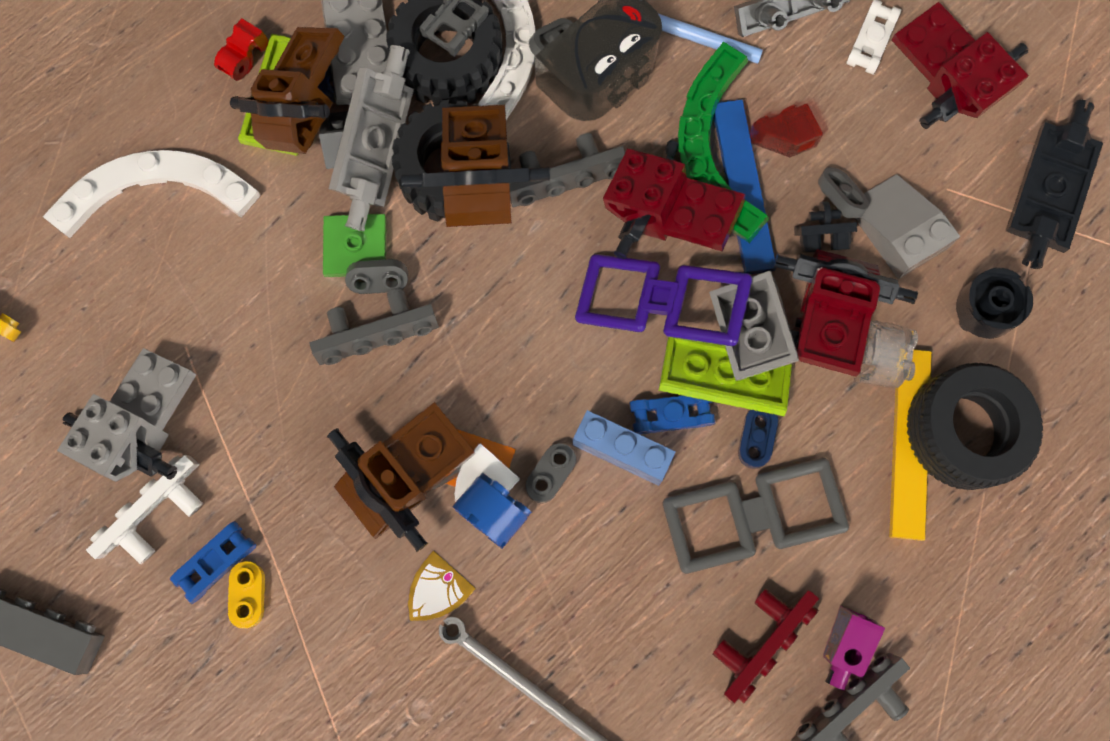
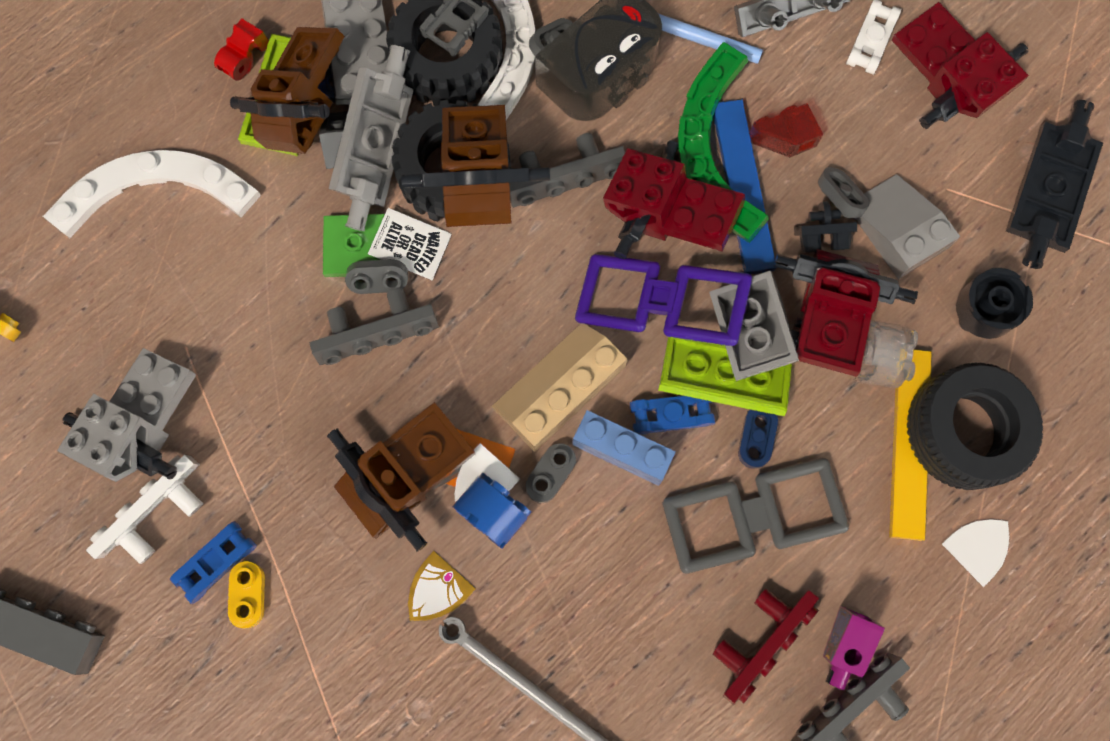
none -> white sticker [368,208,452,280]
none -> tan slope [491,323,627,452]
none -> white sticker [942,519,1009,587]

